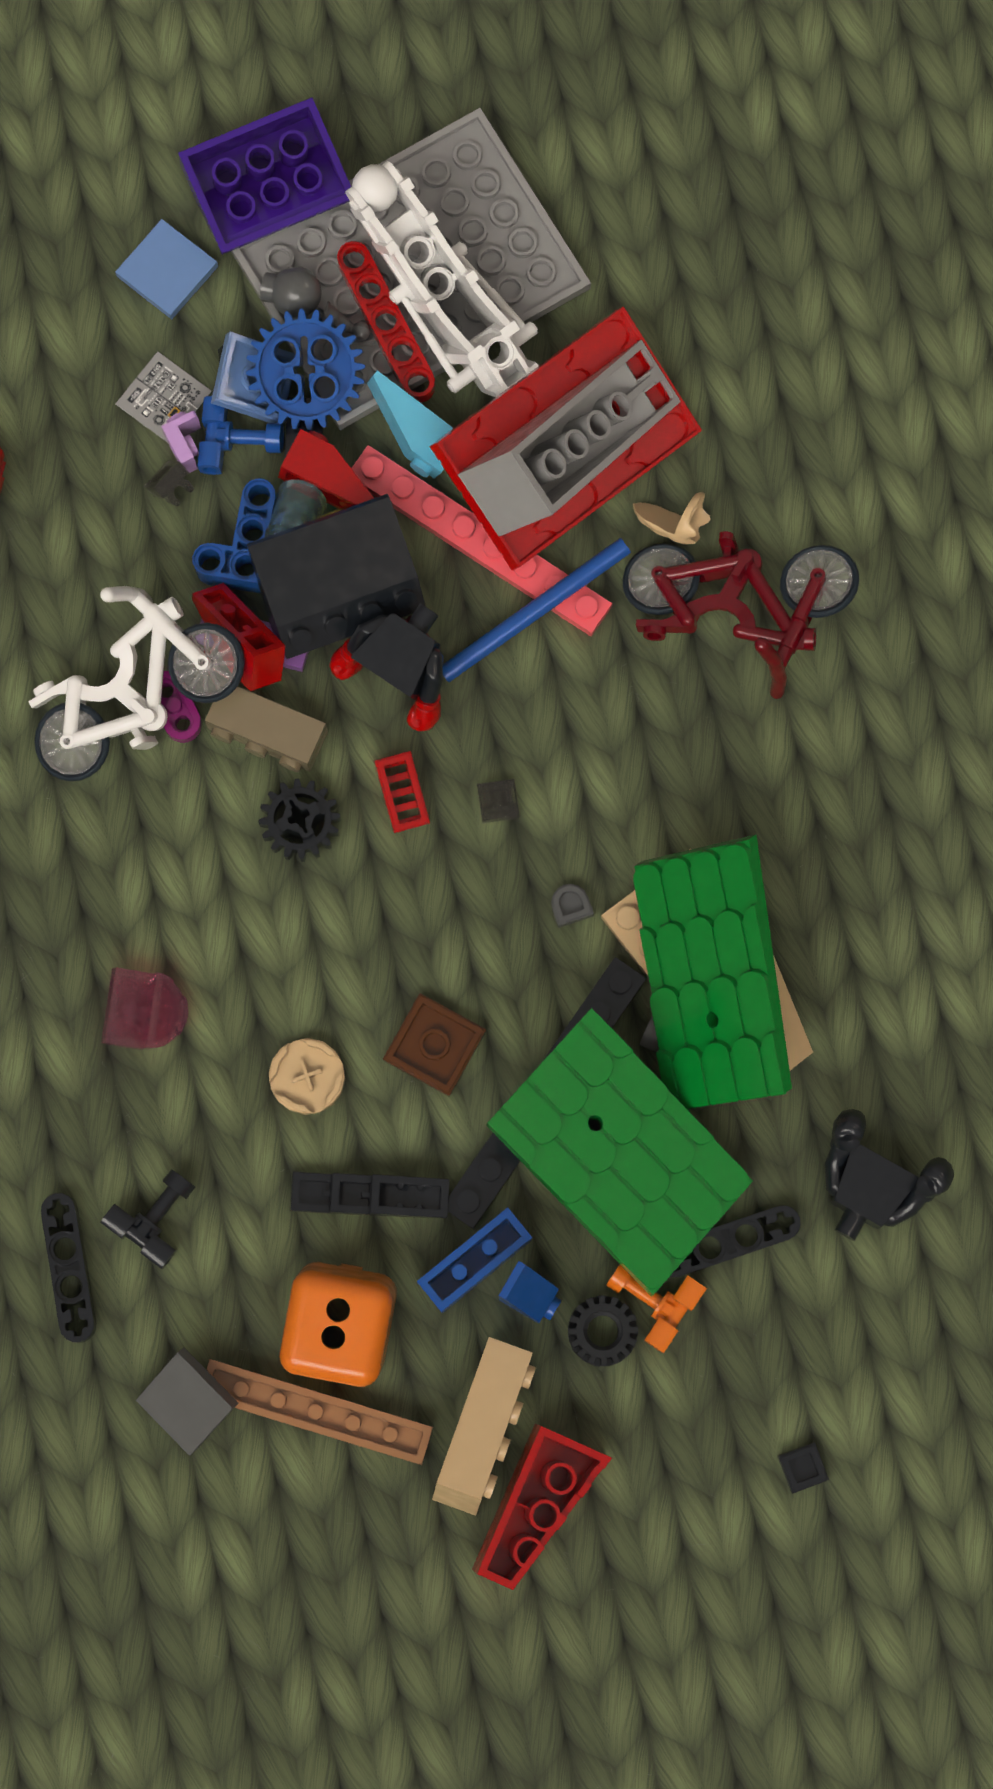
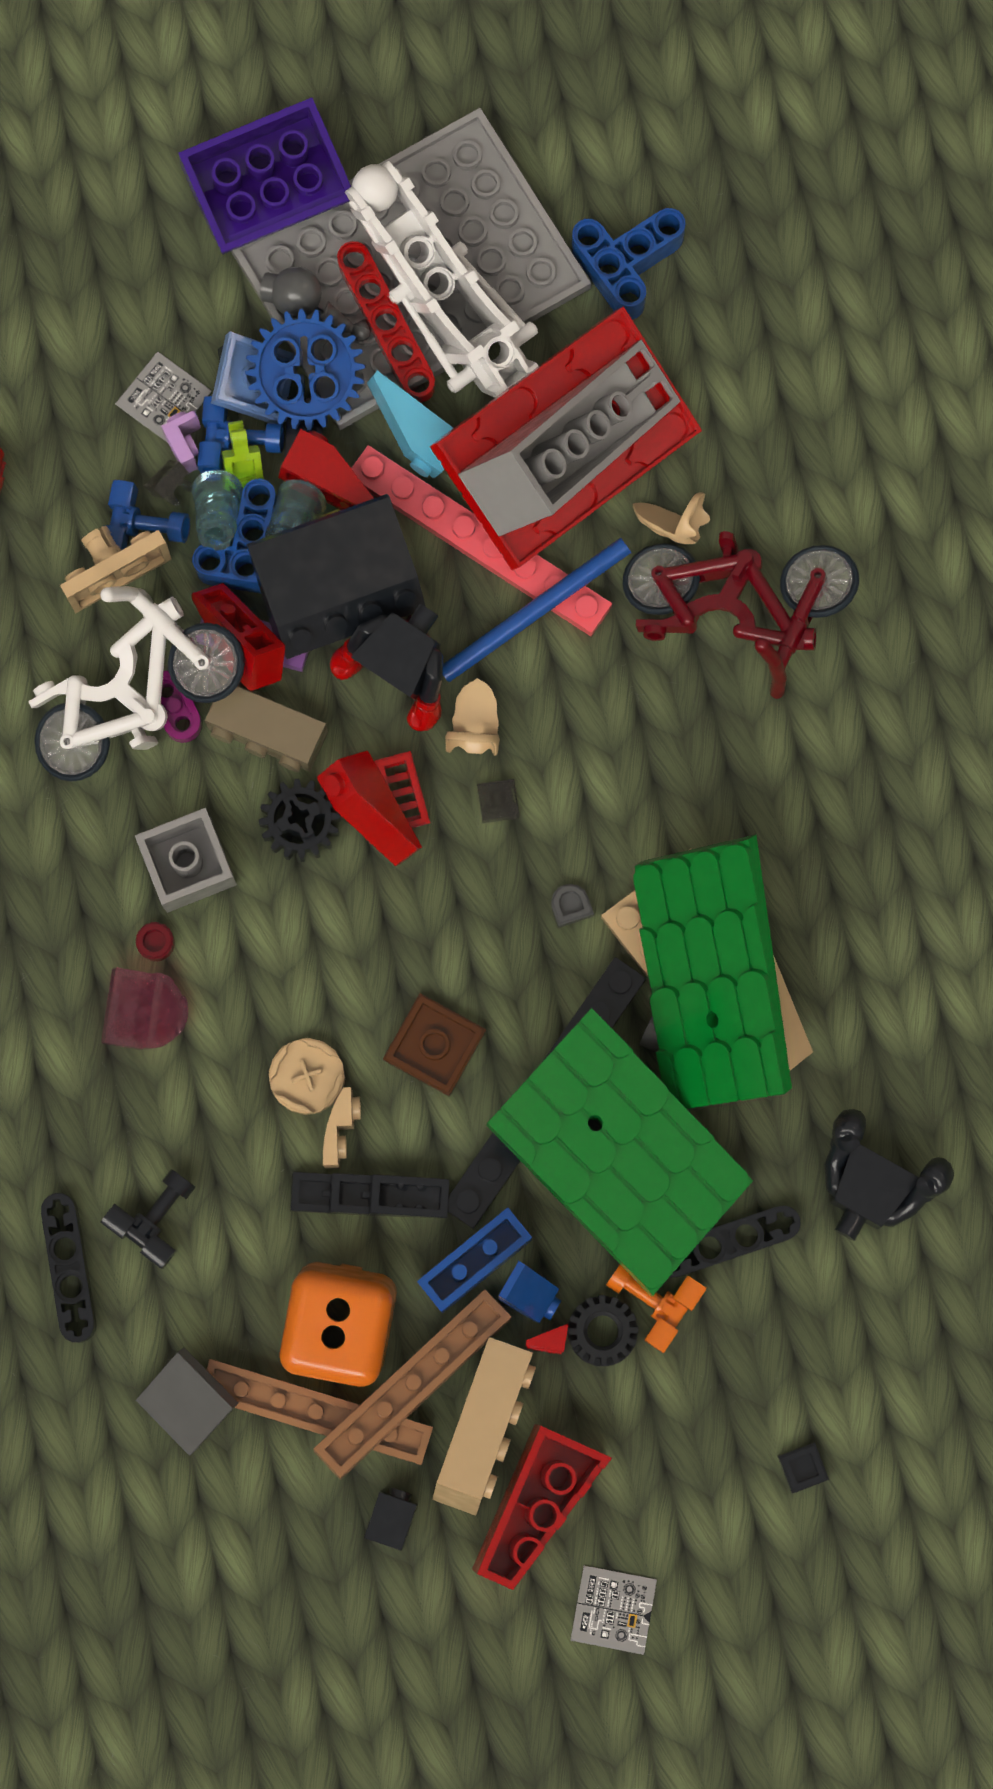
medium blue tile [115,219,218,320] -> none
none -> tan plate [60,526,172,613]
none -> blue bar [104,480,190,550]
none -> light grey brick [135,808,237,913]
none -> dark red tile [136,922,175,961]
none -> clear light blue plant [191,470,243,551]
none -> lime plate [221,420,264,490]
none -> medium nougat plate [313,1289,512,1480]
none -> red slope [316,750,422,866]
none -> tan slope [323,1087,361,1169]
none -> black brick [364,1487,418,1551]
none -> tan piece [445,678,500,756]
none -> red slope [525,1324,568,1355]
none -> light grey sticker [570,1565,657,1655]
none -> blue beam [572,208,685,320]

